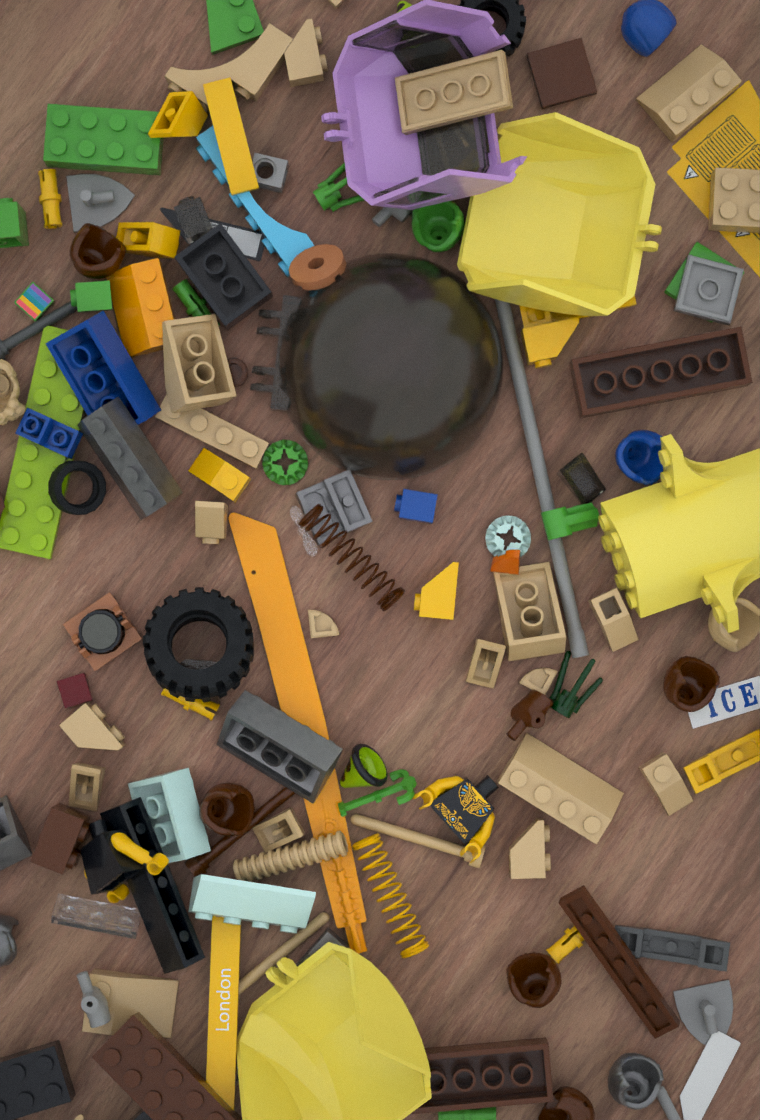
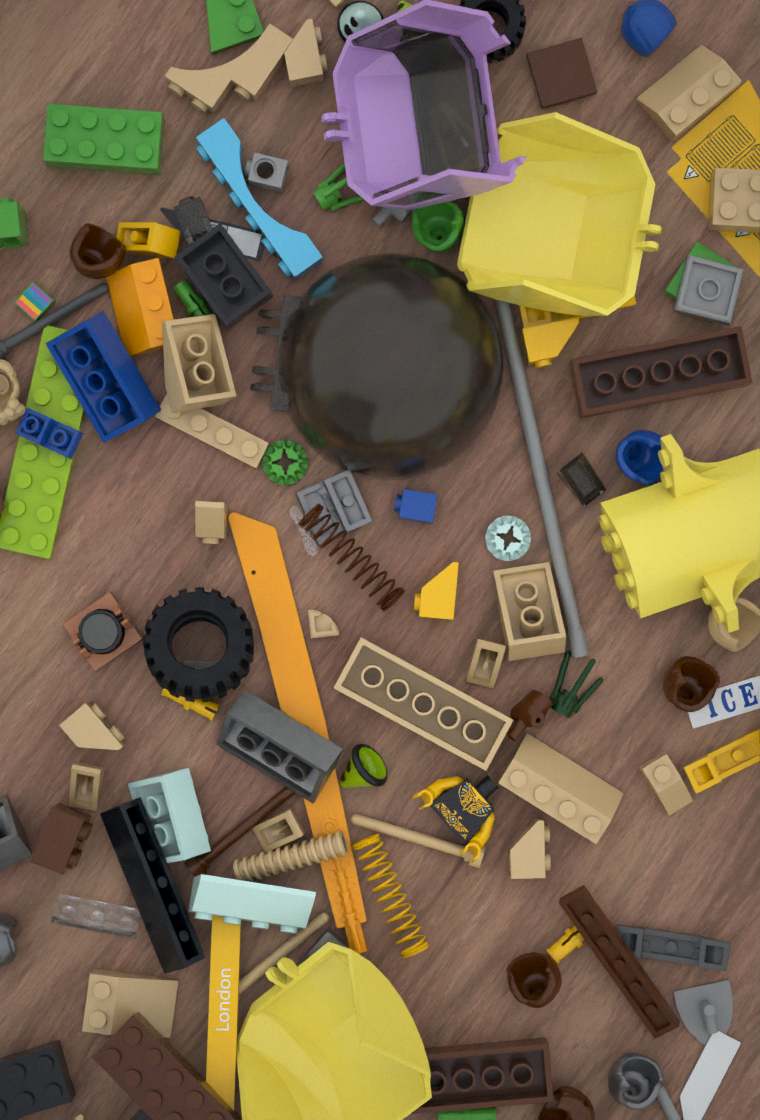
yellow pin [38,169,62,229] -> none
black tyre [48,461,106,515] -> none
dark red tile [57,673,93,708] -> none
light grey shield [66,174,135,232] -> none
bright green brick [70,280,112,313] -> none
light grey piece [76,971,111,1028] -> none
flat silver slope [77,396,183,520] -> none
black torso [81,820,169,903] -> none
yellow slope [148,91,208,138] -> none
yellow slope [188,448,251,503] -> none
reddish brown piece [199,783,255,836] -> none
yellow slope [203,77,259,196] -> none
reddish brown tile [227,358,248,387] -> none
nougat tile [289,244,347,291] -> none
bright green piece [338,769,417,817] -> none
tan tile [395,50,513,135] -> none
orange tile [490,550,520,575] -> none
tan tile [519,668,558,695] -> none
bright green piece [541,503,599,540] -> none
tan slope [588,588,639,652] -> none
none -> tan brick [334,637,513,771]
none -> light aqua hat [337,1,384,42]

